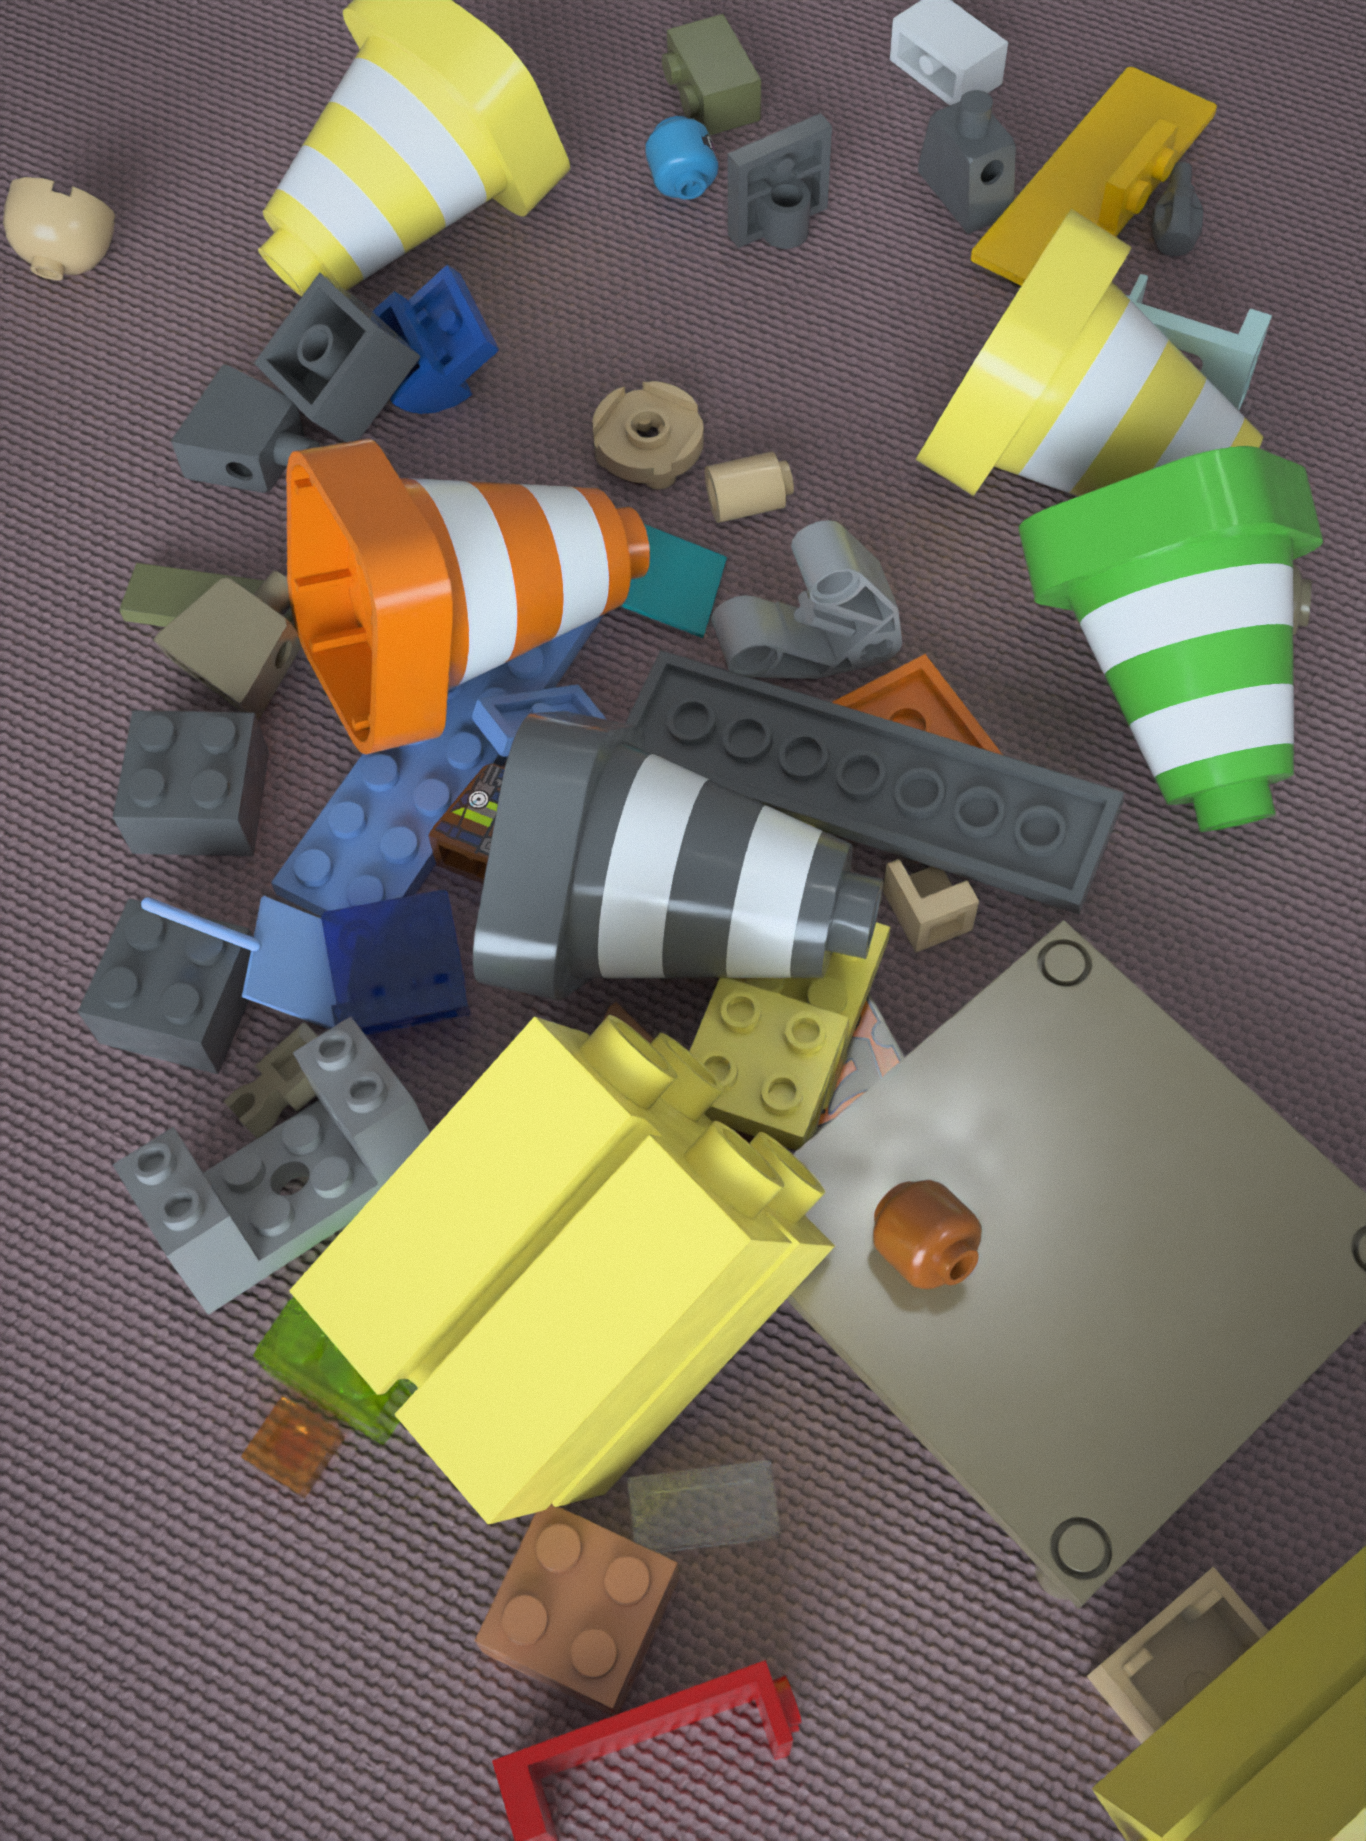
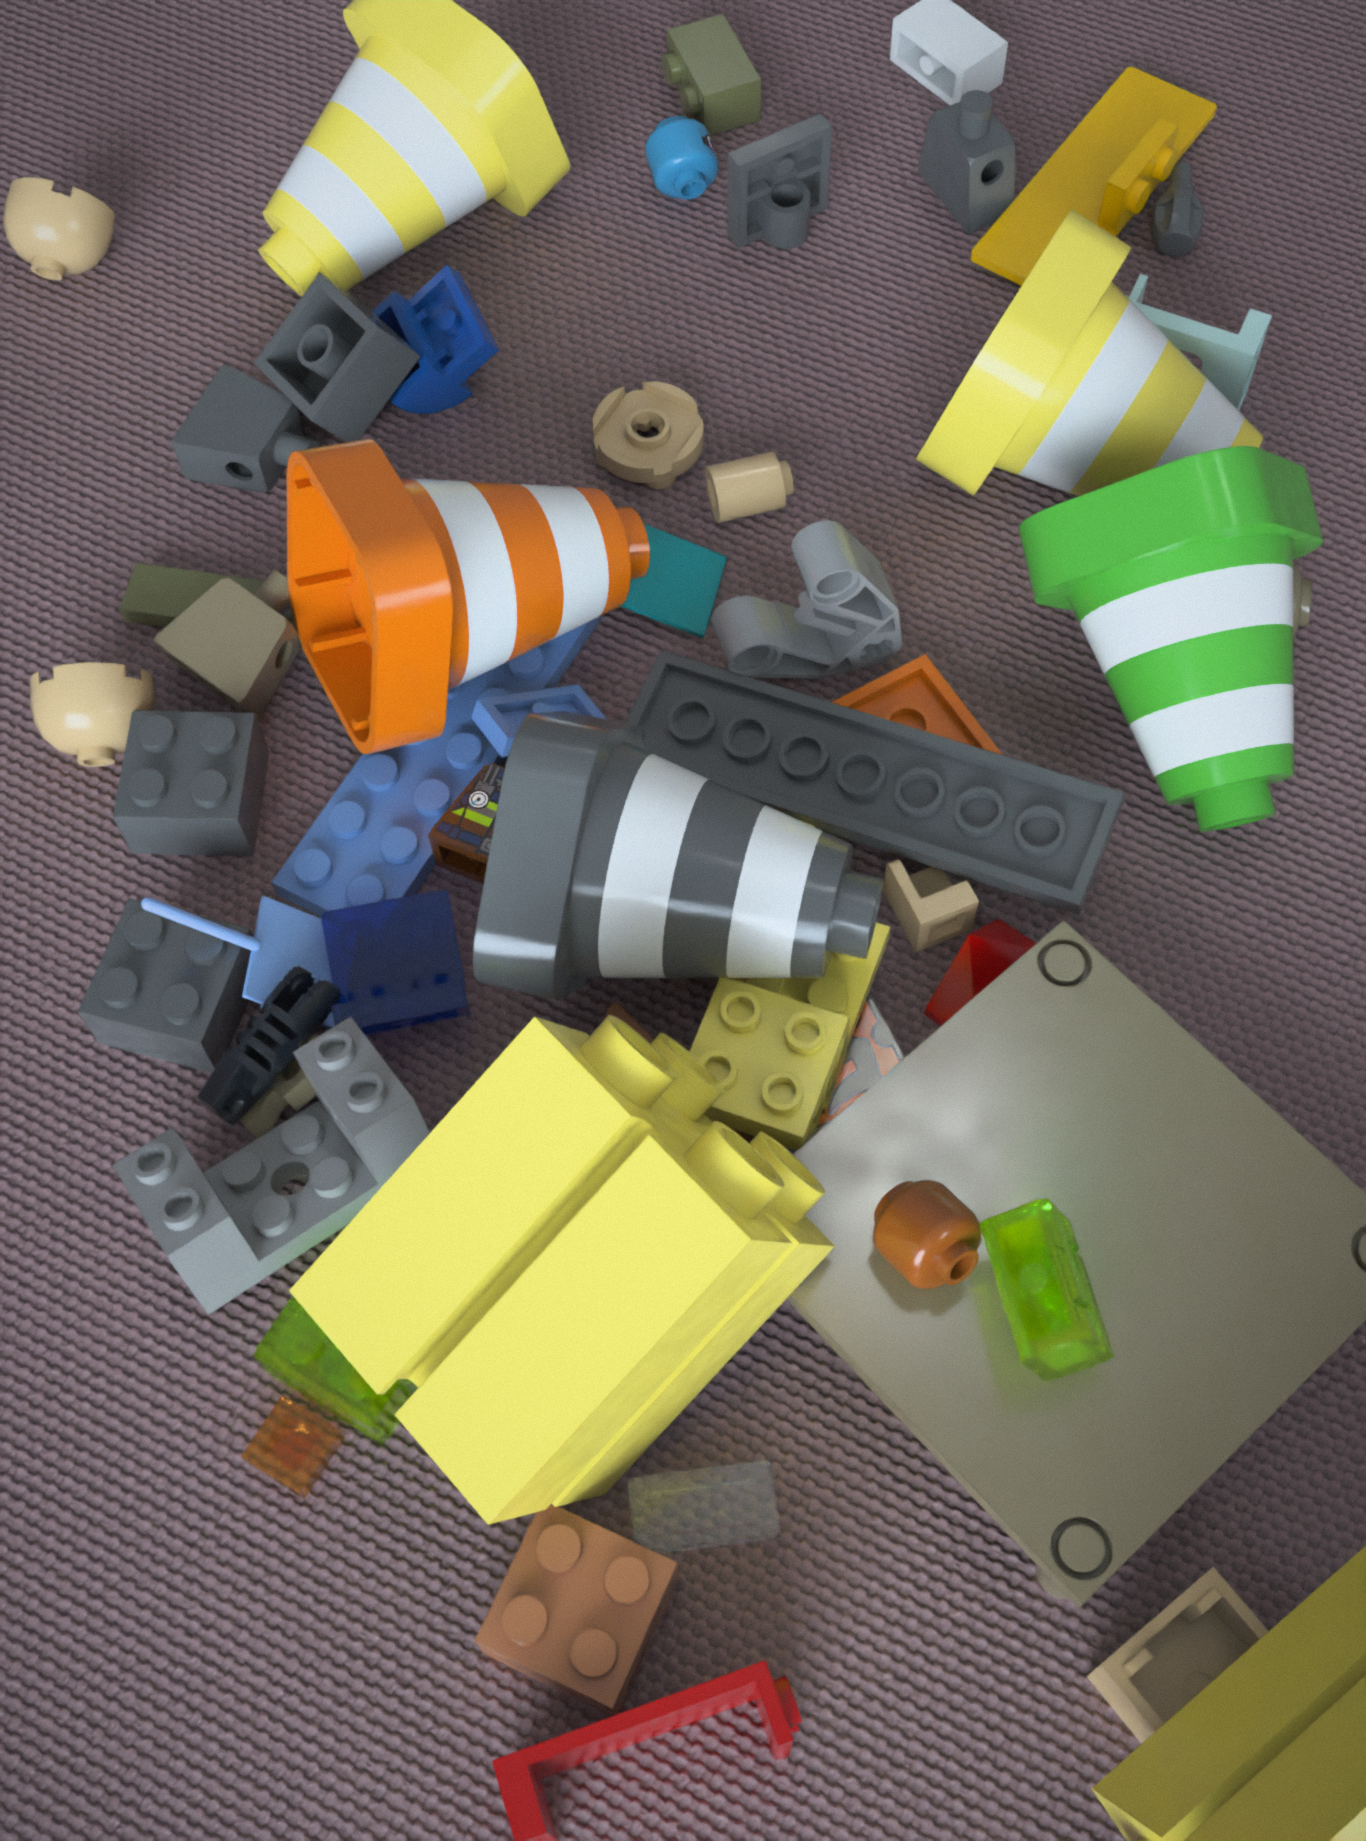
none -> tan cylinder [29,662,156,767]
none -> black hinge [197,966,342,1125]
none -> red slope [924,918,1036,1026]
none -> clear neon green brick [979,1198,1115,1381]

